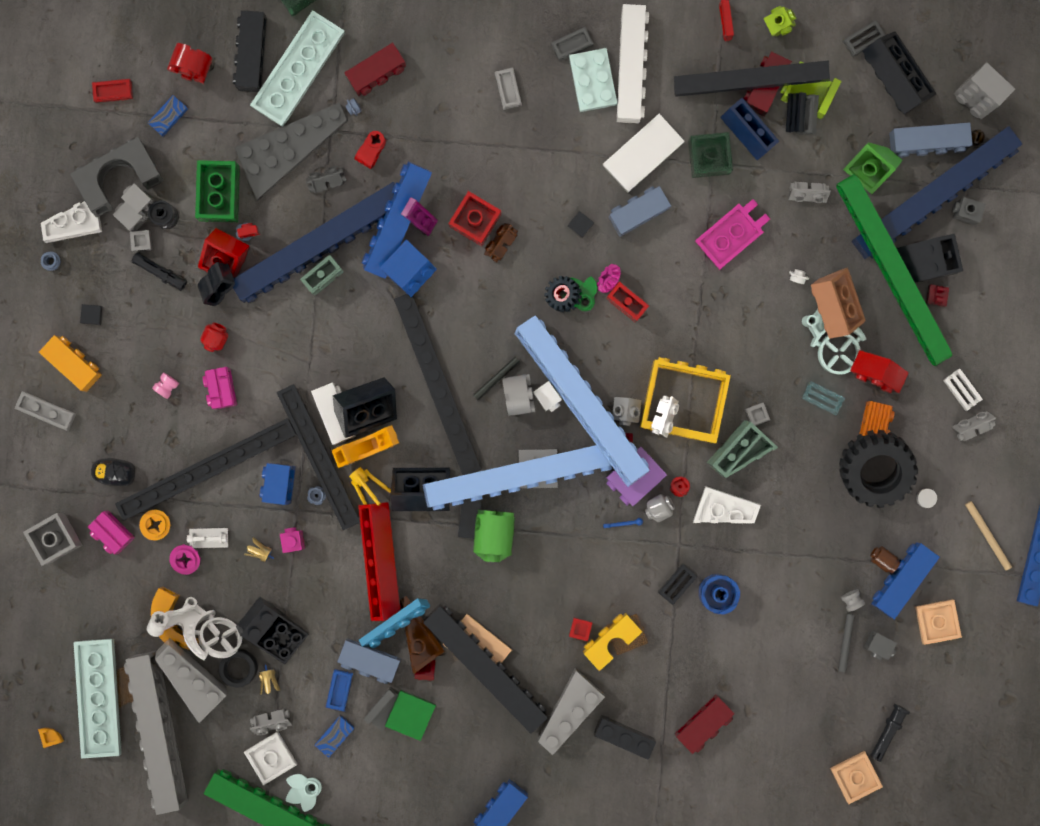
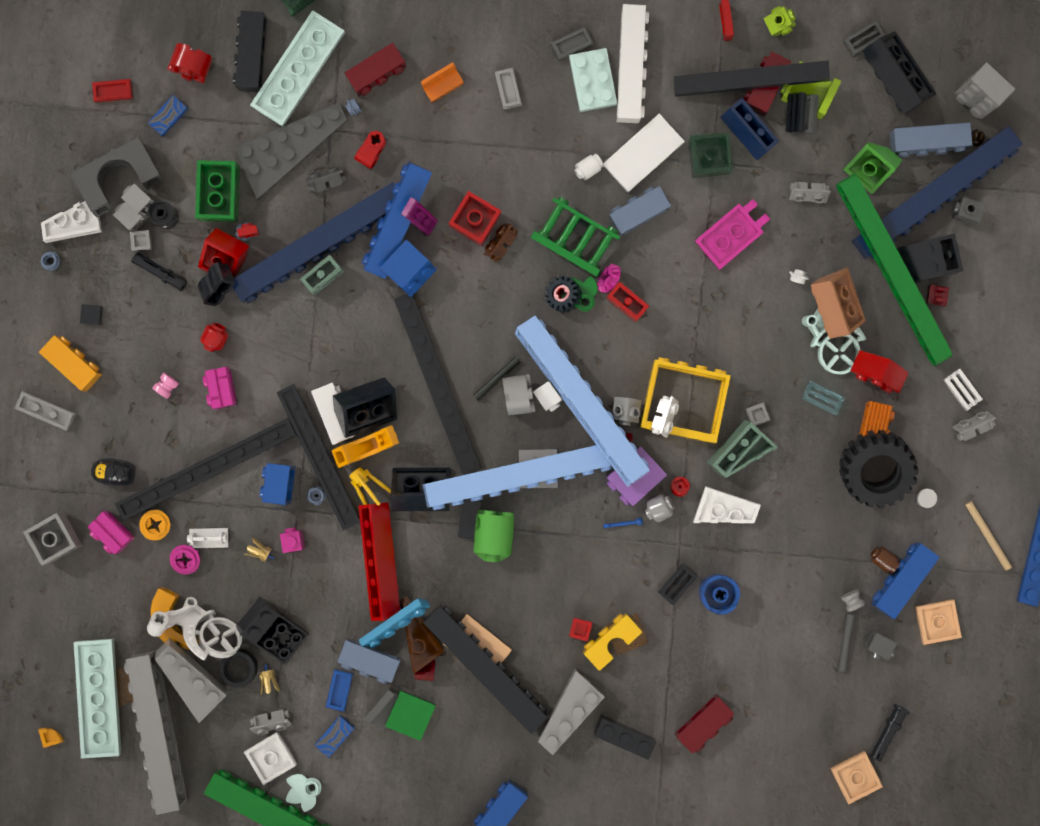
none -> orange panel [421,62,464,103]
none -> green fence [530,197,620,277]
none -> white brick [574,154,604,181]

